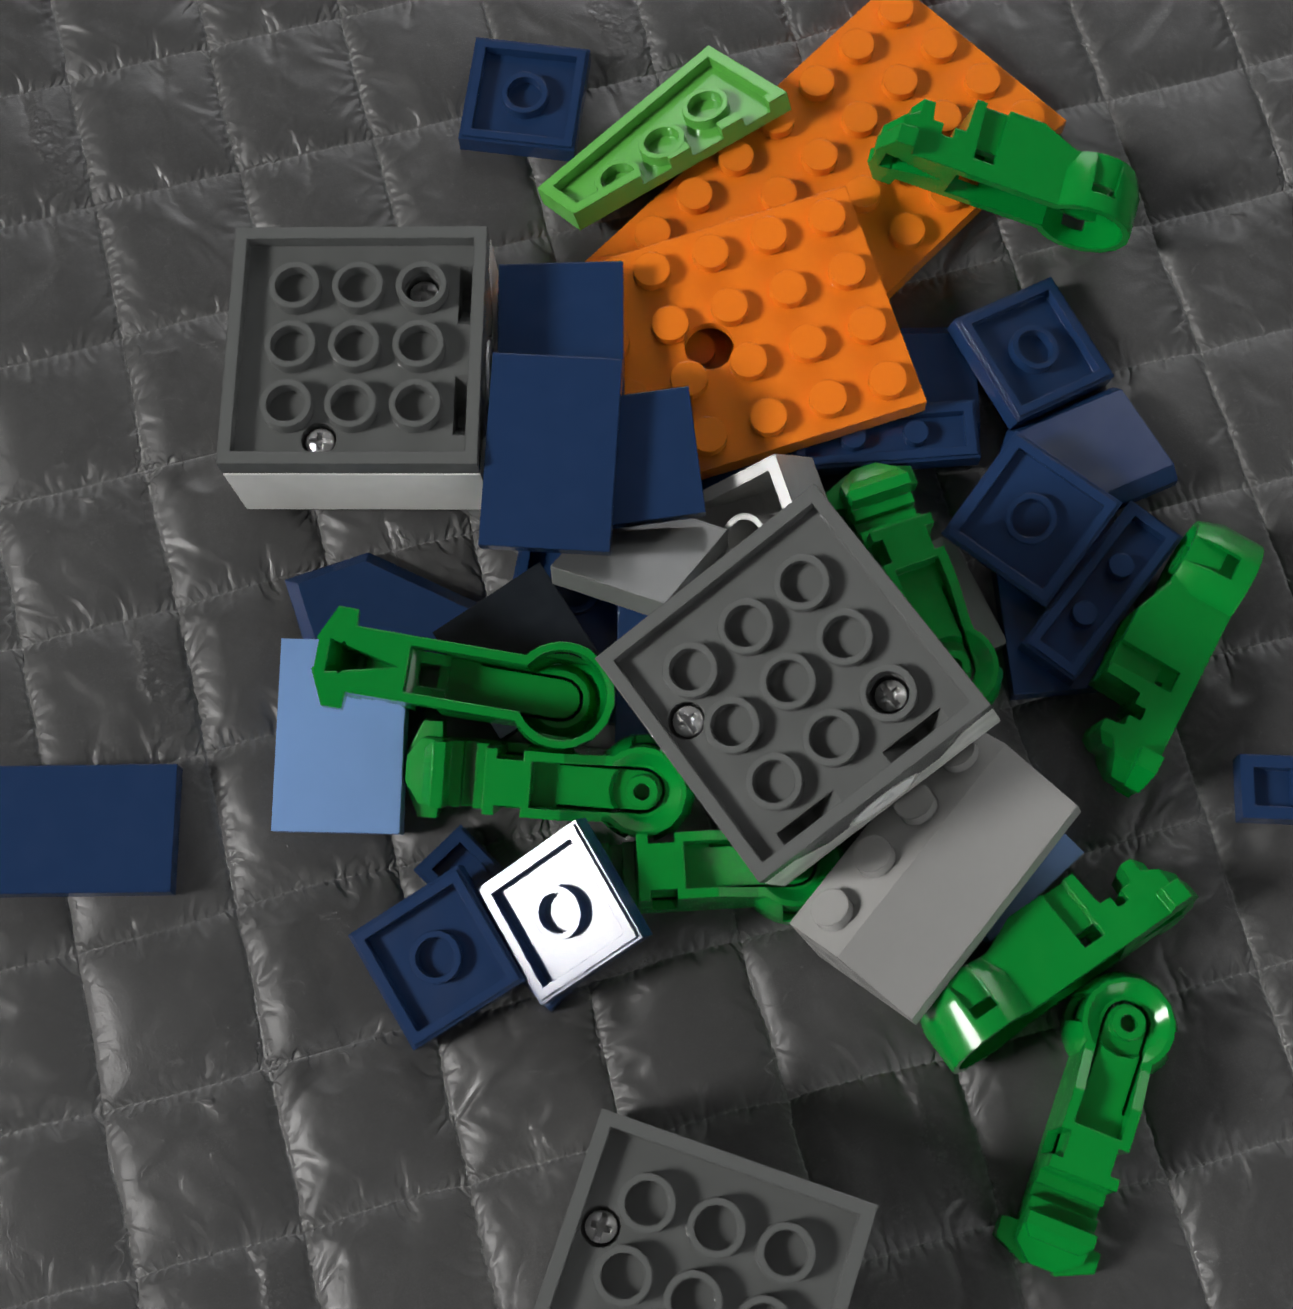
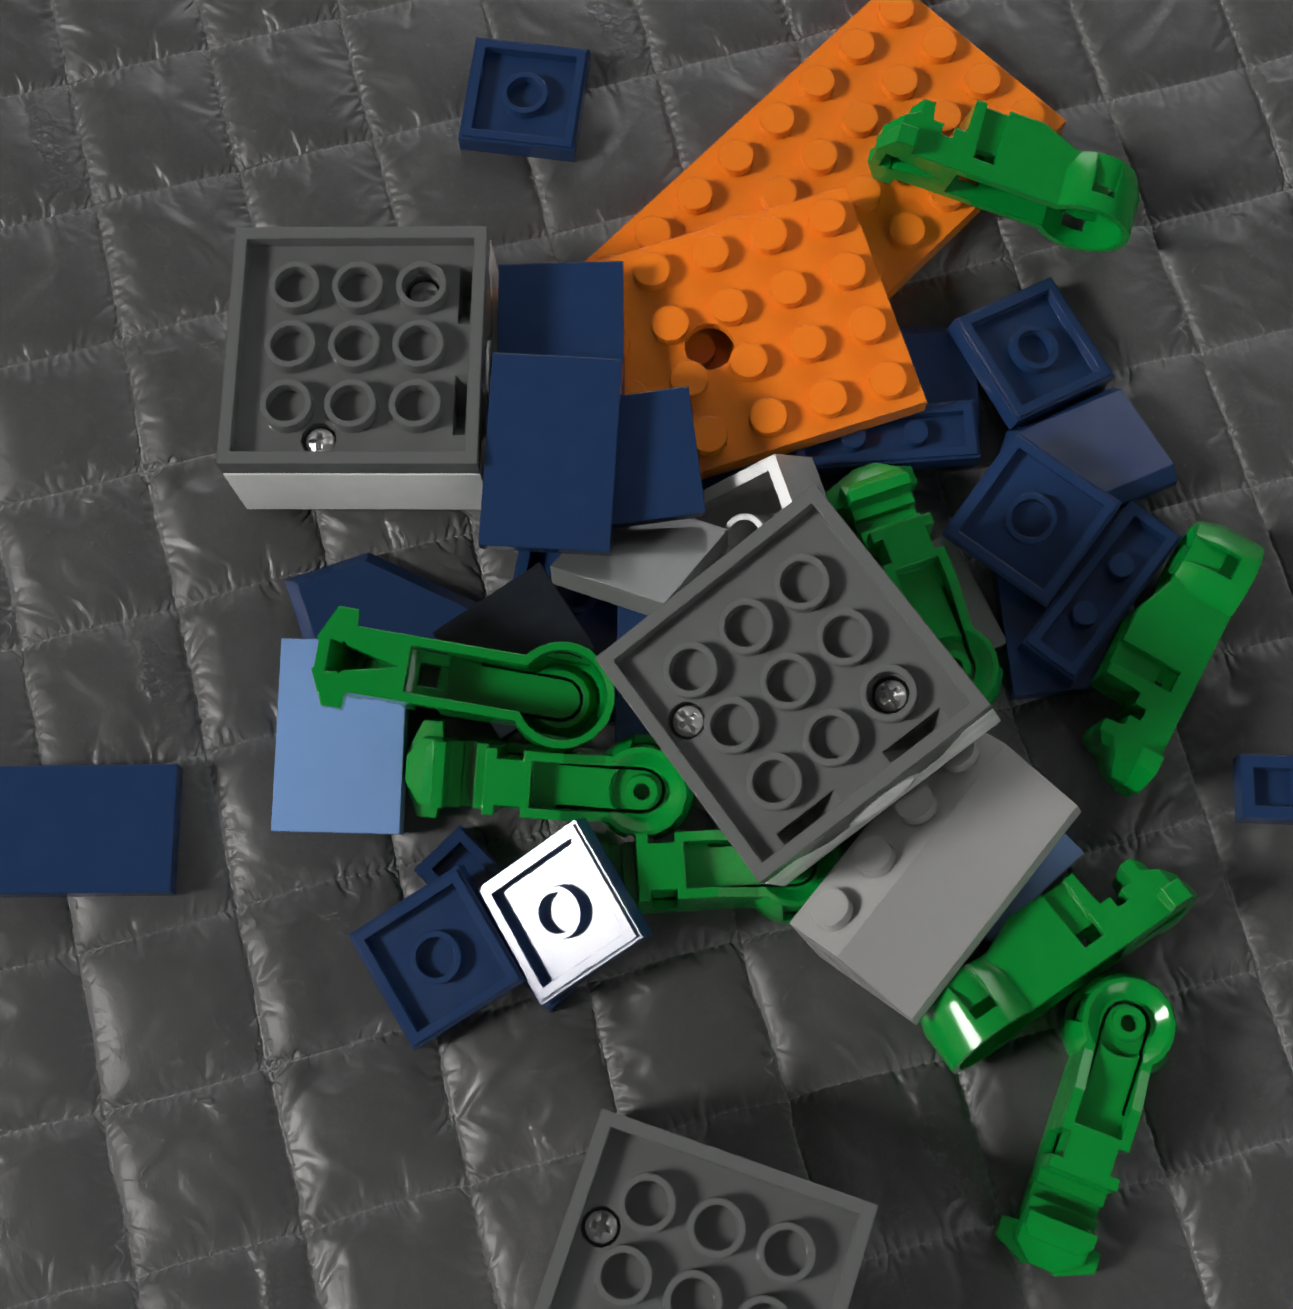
bright green wing [537,45,791,230] -> none

